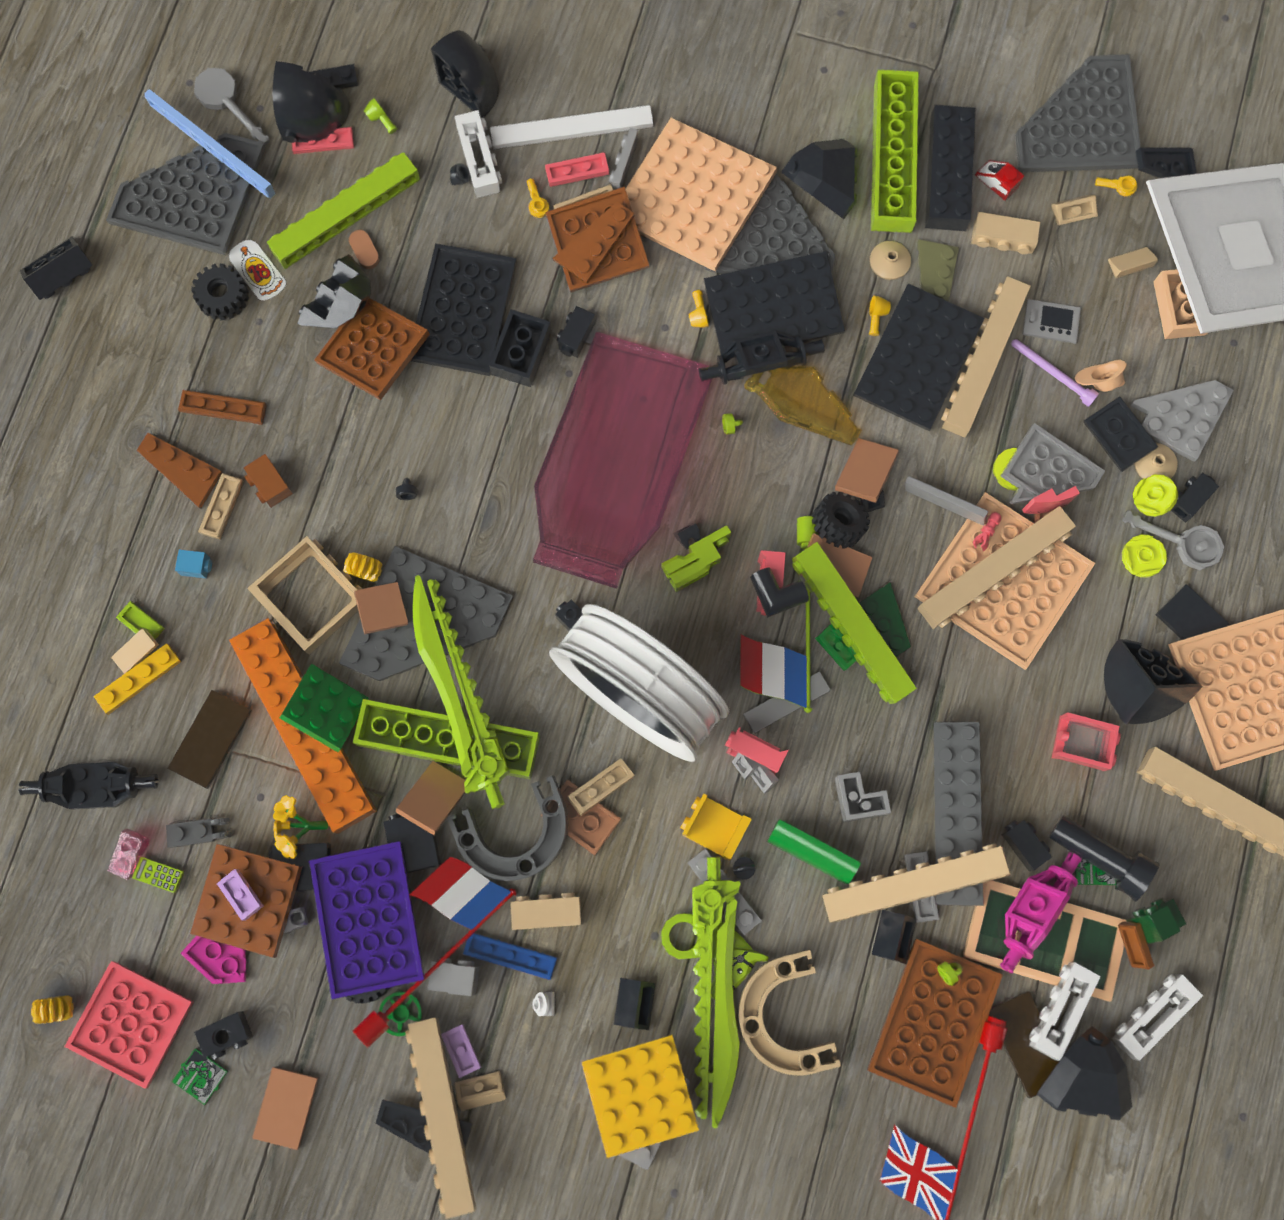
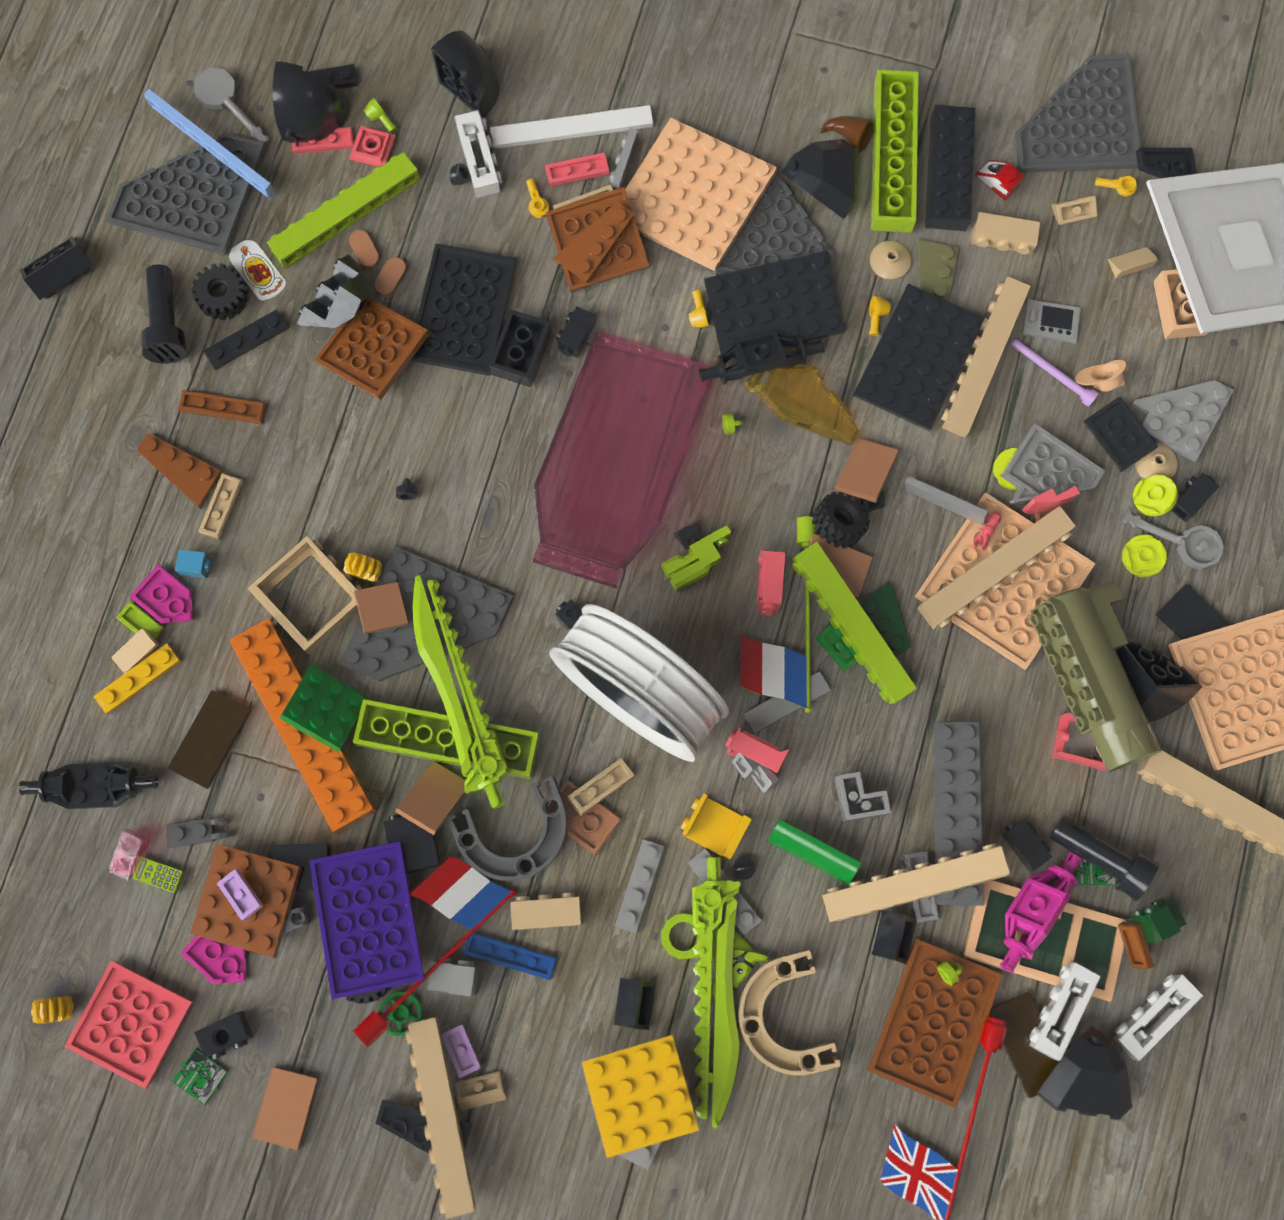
dark orange brick [244,454,293,508] -> none
yellow plant [273,795,328,858] -> none
white plate [533,992,555,1016] -> none
black brick [750,567,809,618] -> none
none -> dark pink tile [129,564,193,624]
none -> black piece [141,264,186,364]
none -> black plate [203,309,288,370]
none -> coral piece [349,126,396,167]
none -> nougat tile [374,257,406,297]
none -> light grey plate [614,839,664,934]
none -> reddish brown hat [820,116,873,152]
none -> olive piece [1030,582,1161,772]

